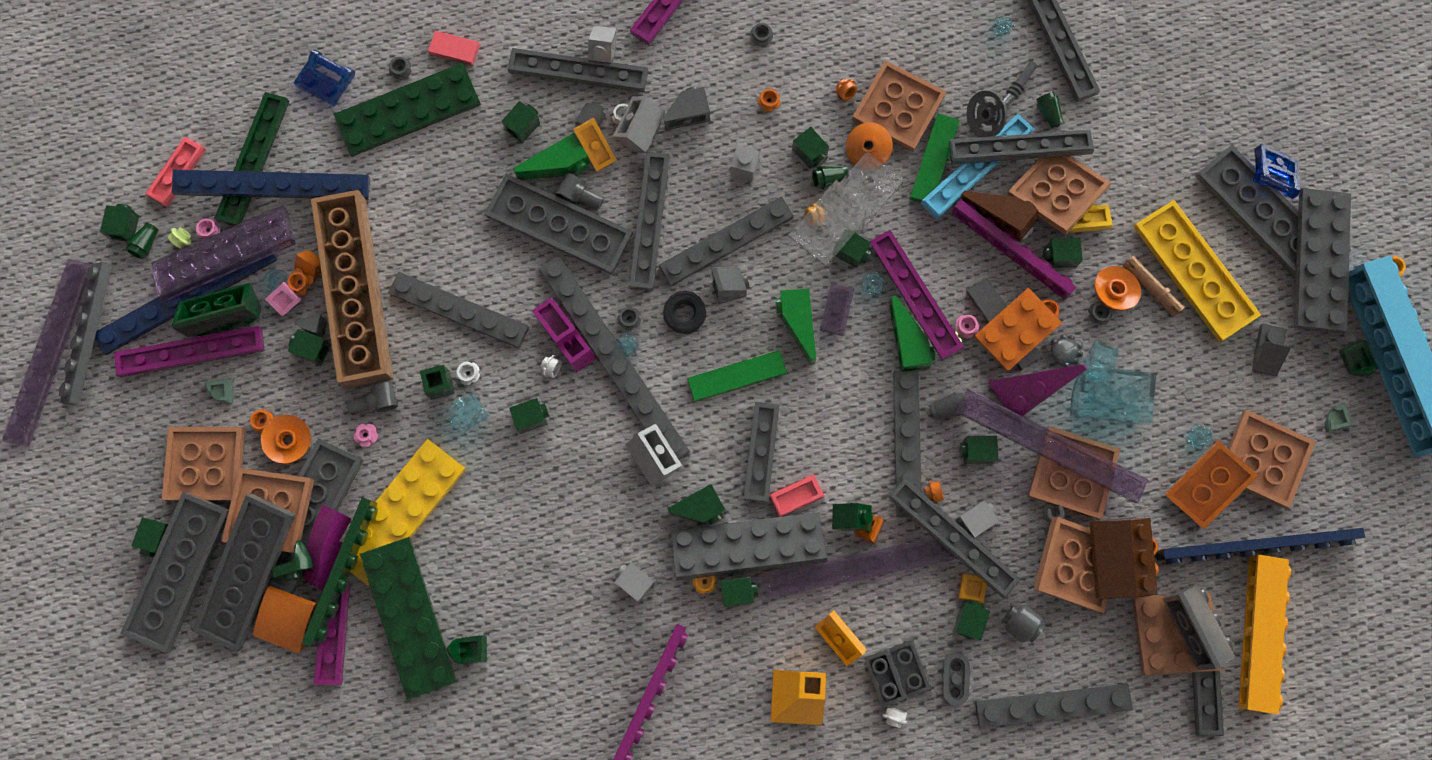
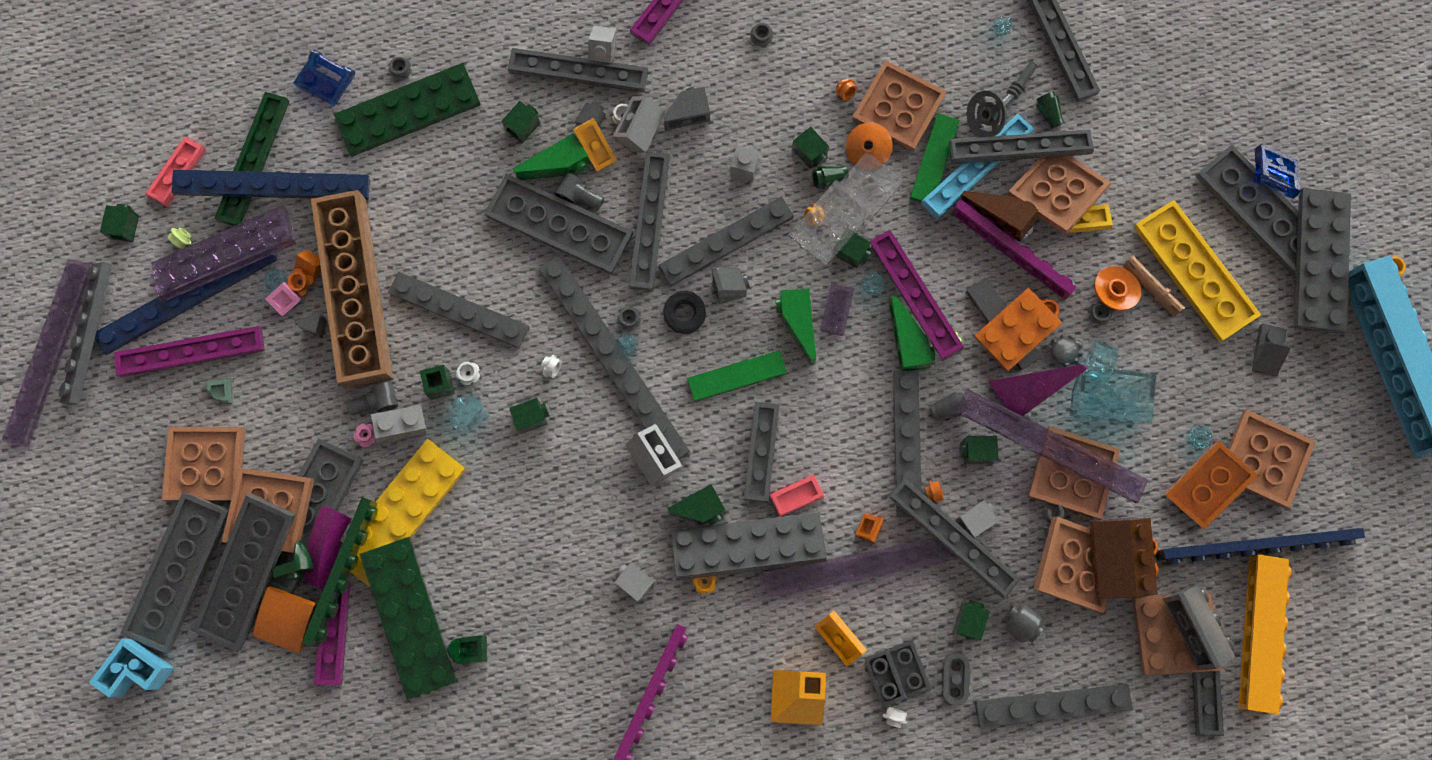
dark green cone [125,223,159,259] -> none
dark green brick [131,517,168,557] -> none
dark green slope [171,283,261,337] -> none
bright pink plate [196,218,220,241] -> none
orange plate [250,409,274,433] -> none
orange dish [261,415,311,464] -> none
dark green brick [288,329,331,366] -> none
coral tile [428,31,480,66] -> none
magenta slope [532,297,596,373] -> none
dark green brick [721,577,758,607] -> none
orange plate [758,89,781,112] -> none
dark green brick [832,503,873,532] -> none
bright pink plate [955,315,979,338] -> none
light orange tile [958,574,987,604] -> none
dark green brick [1043,237,1083,268] -> none
sand green tile [1325,403,1353,433] -> none
dark green plate [1339,340,1378,377] -> none
none -> medium azure brick [89,639,175,698]
none -> light grey brick [371,405,426,445]

